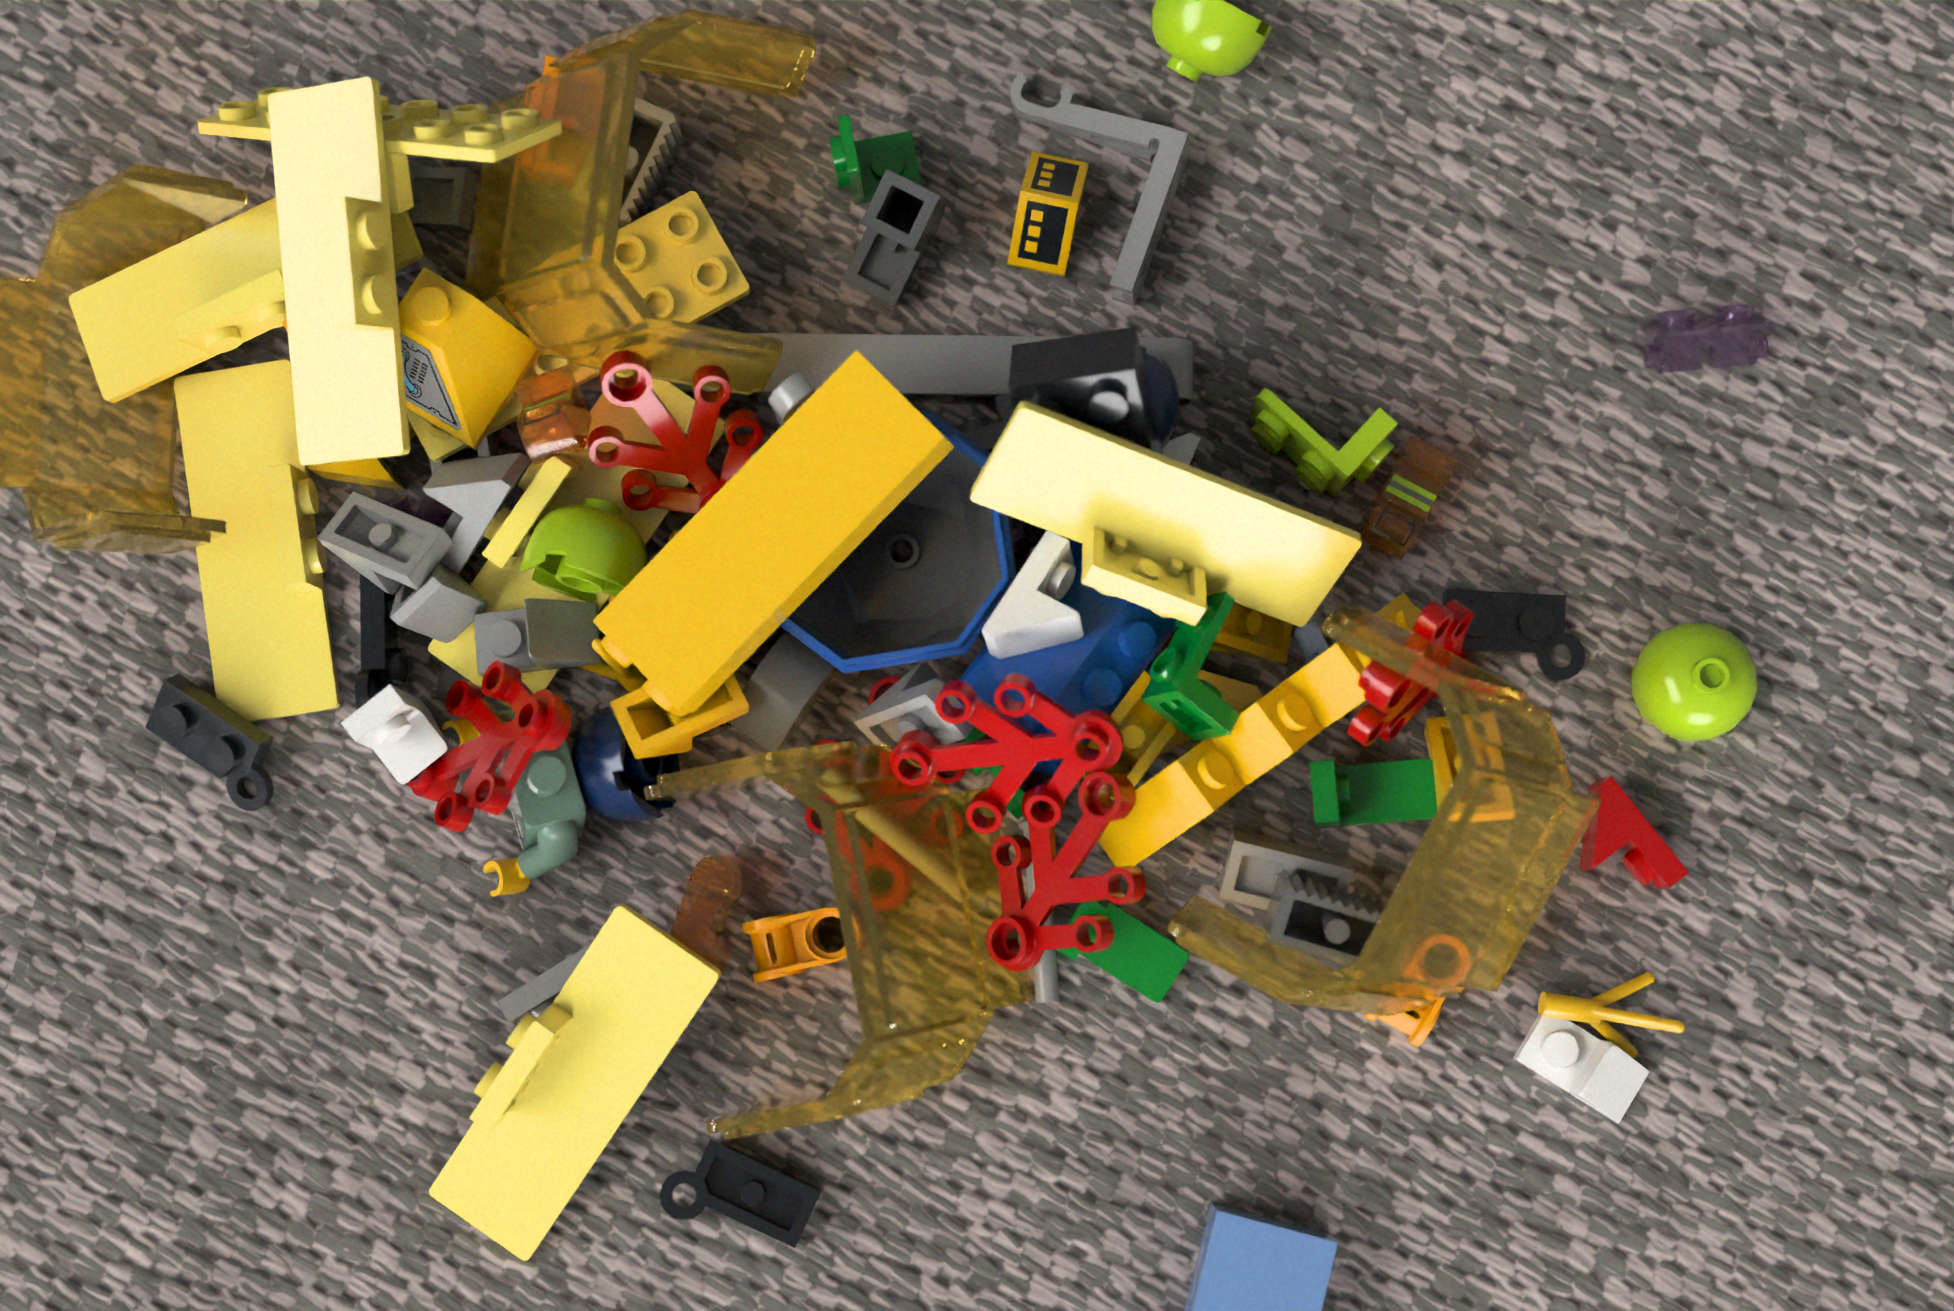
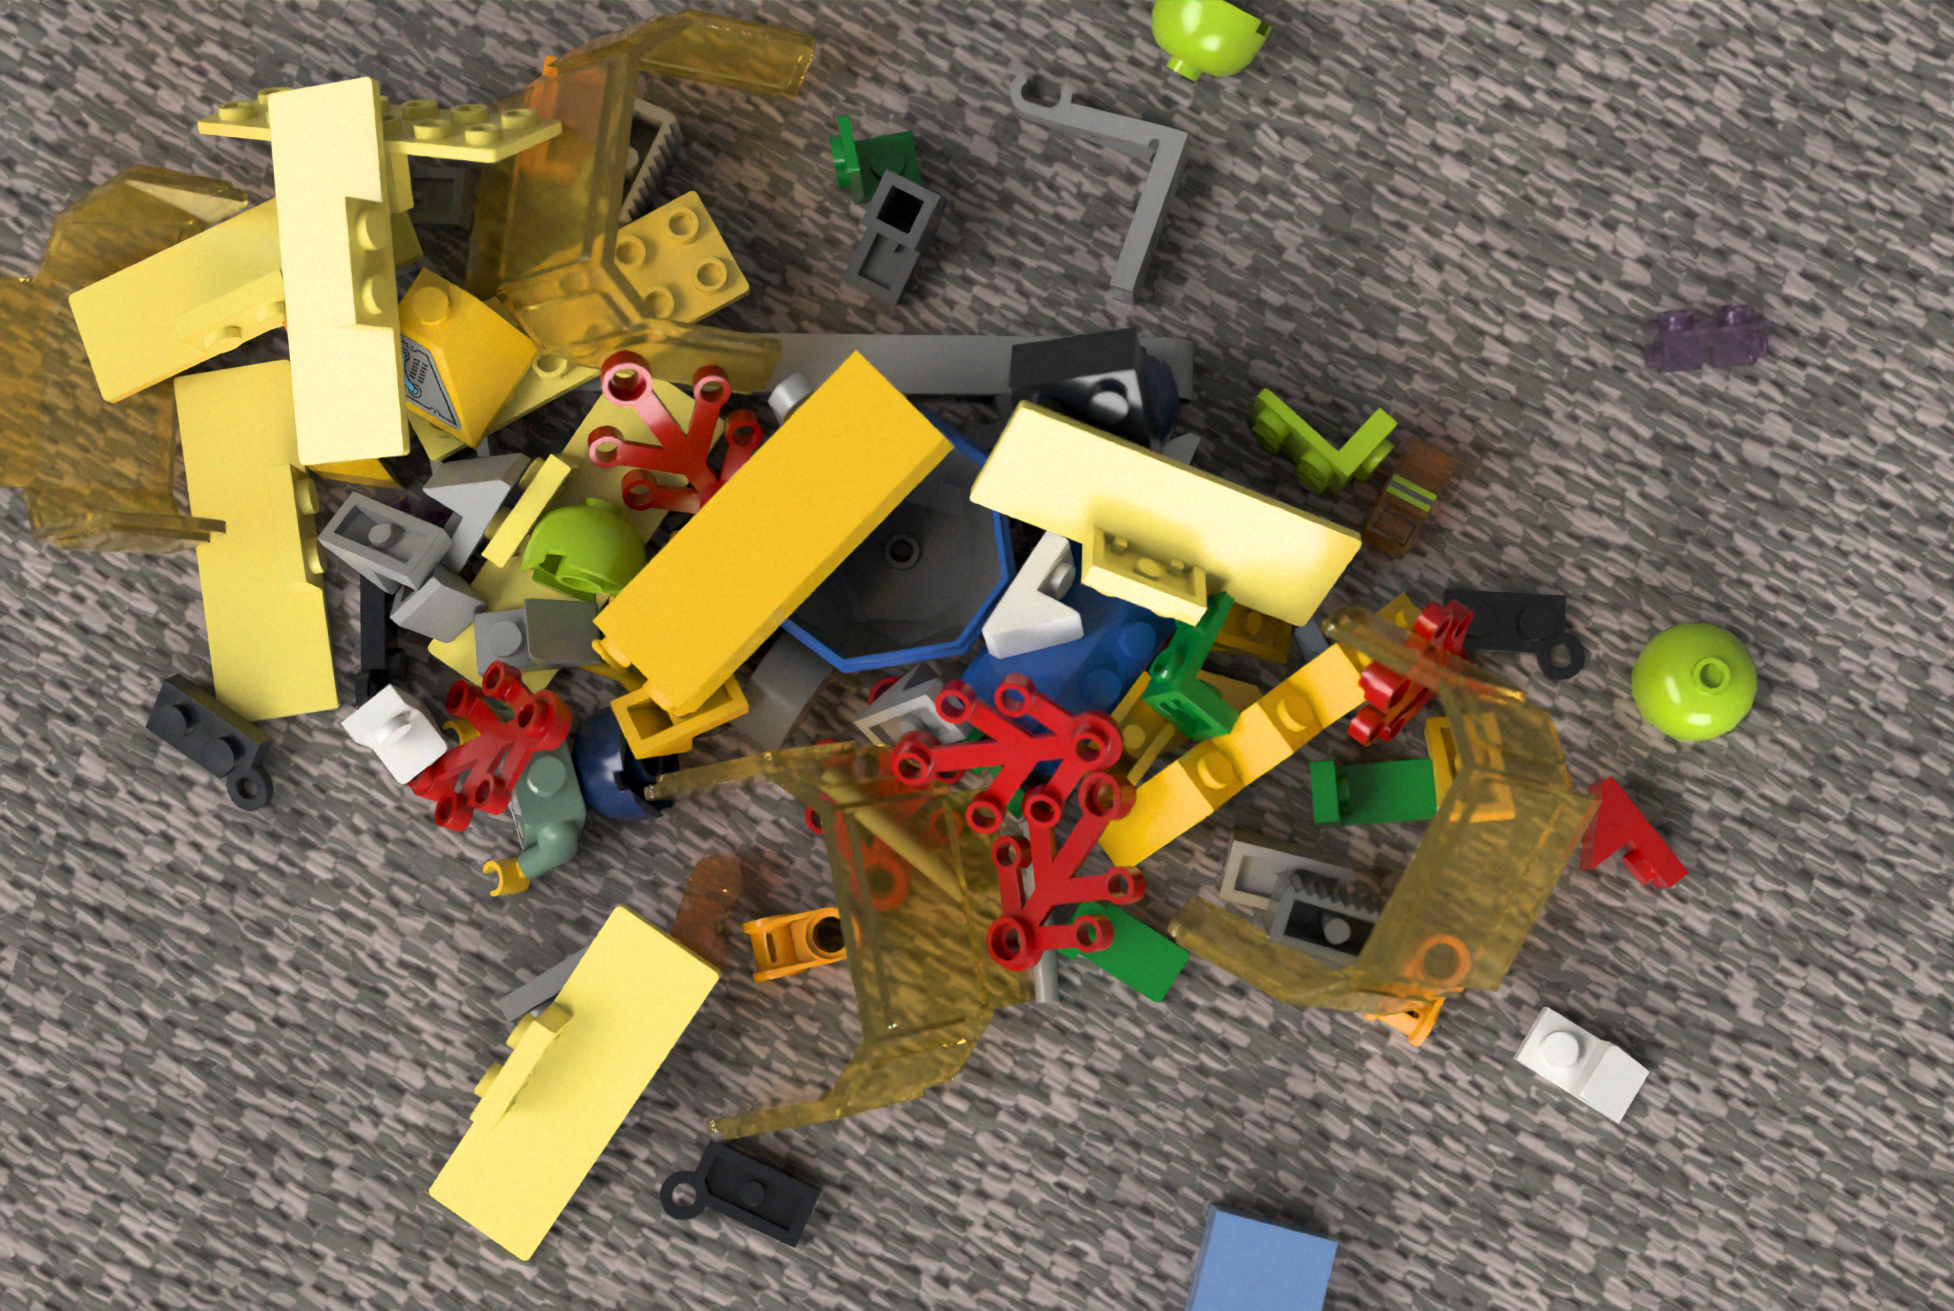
clear orange leg [516,364,592,466] -> none
slope [1007,151,1089,277] -> none
yellow plant [1538,972,1685,1058] -> none

